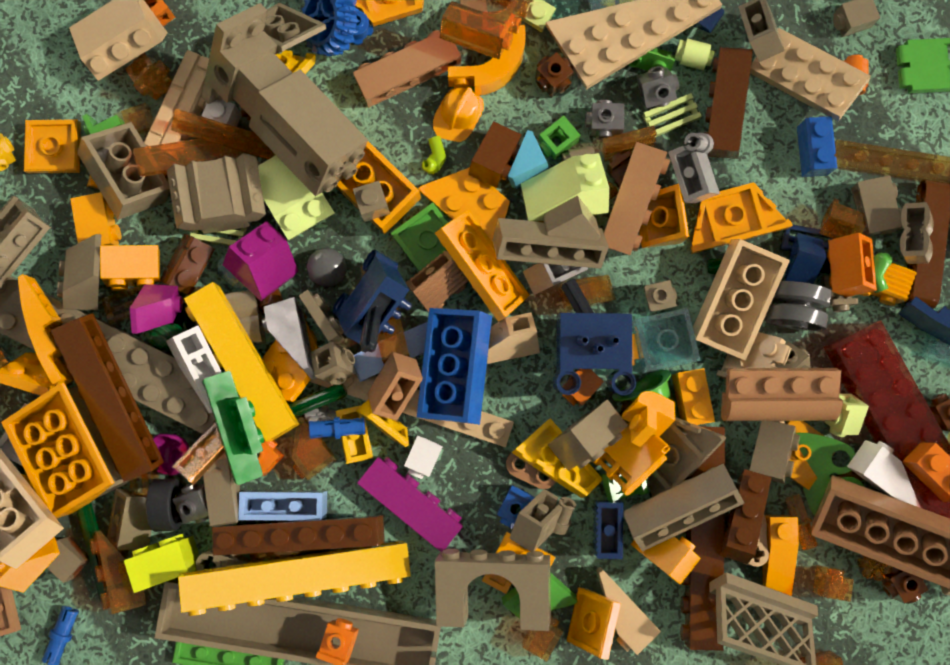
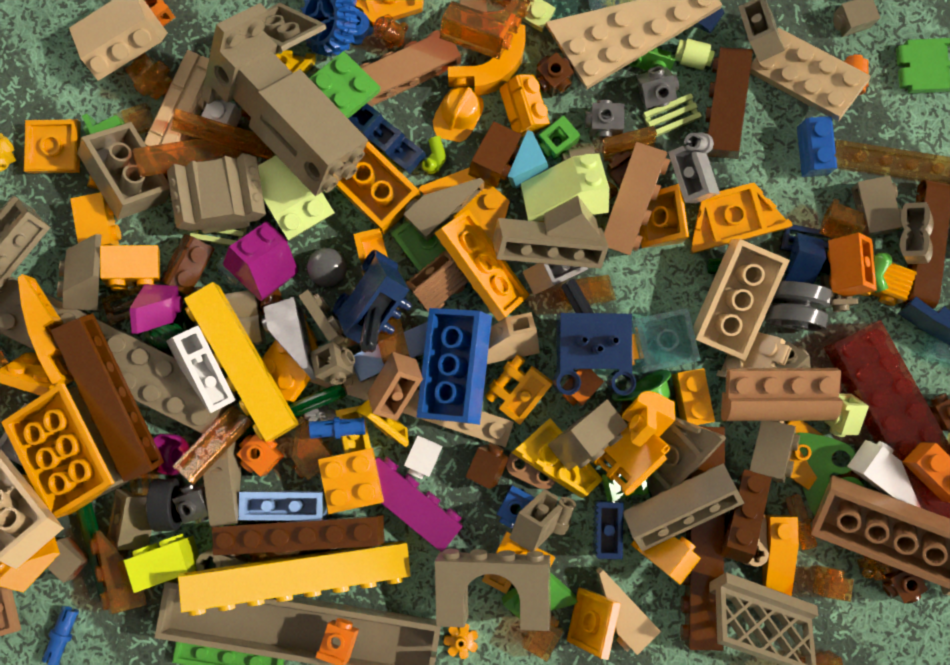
bracket [203,371,264,485] -> none
dark tan brick [353,181,390,222] -> none
dark tan bracket [644,280,677,312] -> none
none -> bright green plate [309,51,381,118]
none -> light orange plate [318,448,384,514]
none -> dark blue slope [348,103,427,175]
none -> light orange panel [353,228,388,264]
none -> clear orange brick [374,14,408,48]
none -> dark tan slope [404,178,484,242]
none -> light orange plant [444,623,478,659]
none -> reddish brown brick [466,443,510,489]
none -> light orange plate [485,355,553,425]
none -> light orange brick [499,75,550,137]

